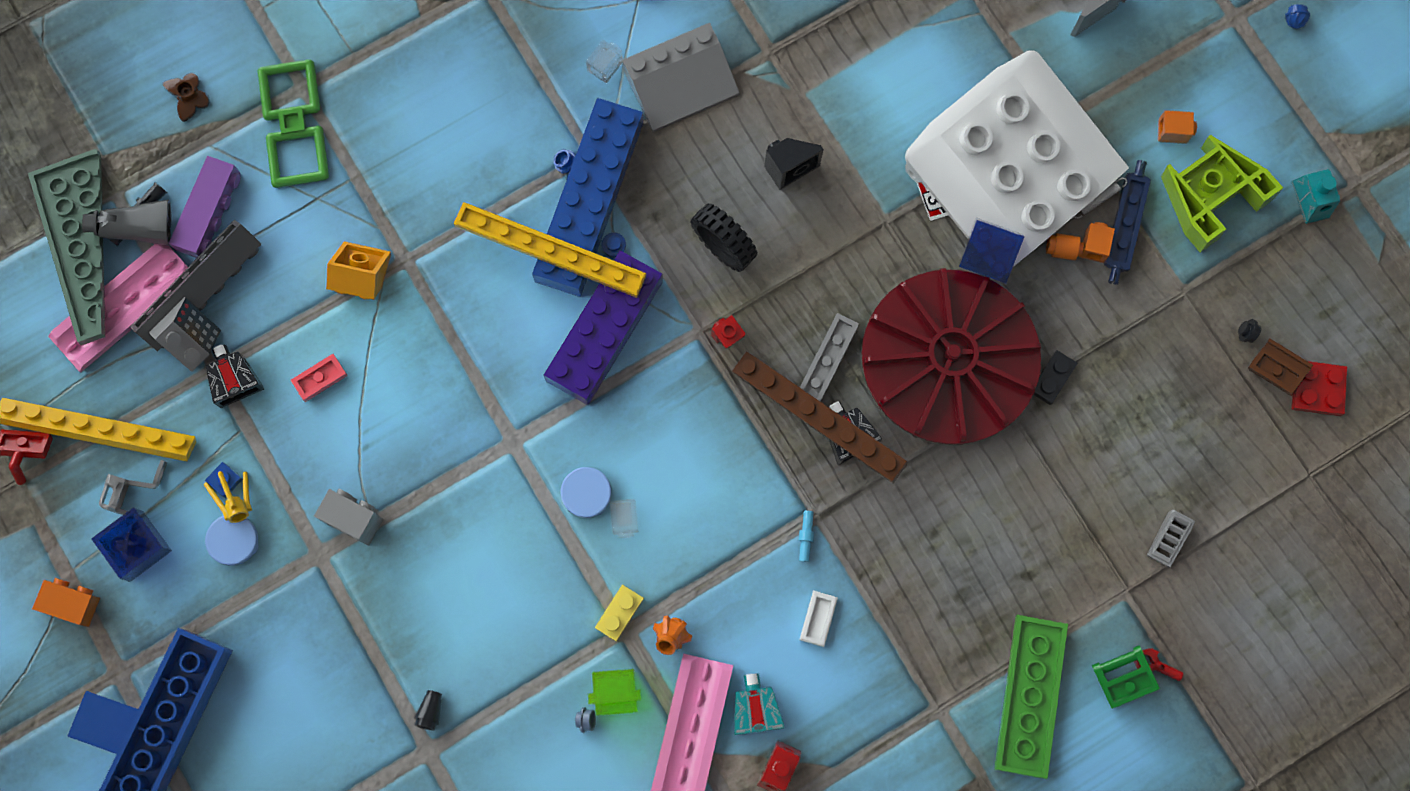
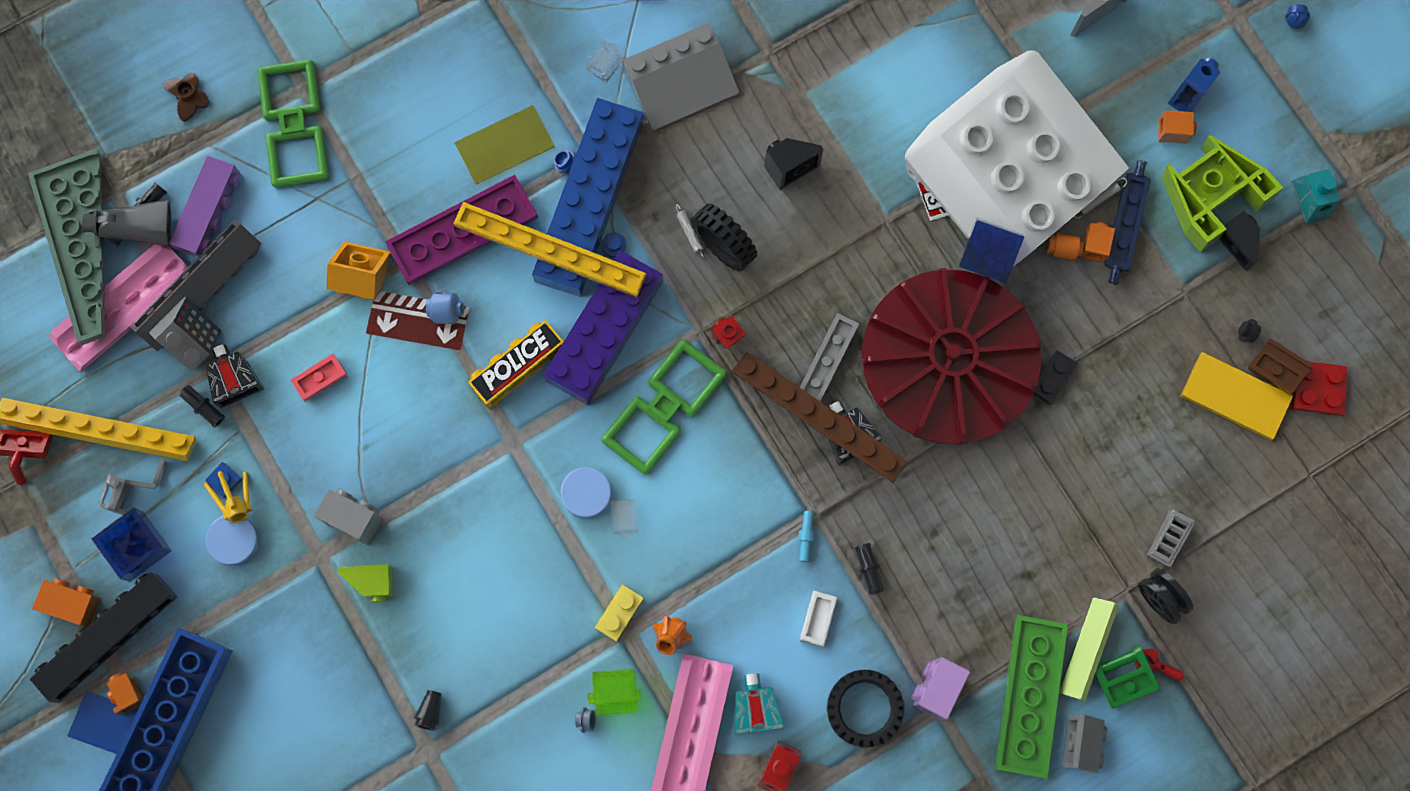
none -> black brick [30,572,177,703]
none -> orange brick [107,672,144,716]
none -> black axle [179,385,225,427]
none -> lime slope [337,564,394,603]
none -> clear red sticker [366,291,469,350]
none -> magenta plate [385,174,538,285]
none -> medium blue head [426,292,464,324]
none -> clear yellow piece [454,105,554,184]
none -> brick [468,320,564,409]
none -> bright green bar [601,339,727,475]
none -> white piece [676,205,704,259]
none -> black tyre [827,670,905,748]
none -> black axle [855,543,884,595]
none -> lavender brick [911,657,970,720]
none -> yellowish green tile [1059,597,1119,702]
none -> light grey slope [1062,714,1107,773]
none -> black wheel [1138,568,1193,625]
none -> blue torso [1168,58,1221,112]
none -> yellow tile [1180,352,1293,441]
none -> black slope [1219,211,1260,271]

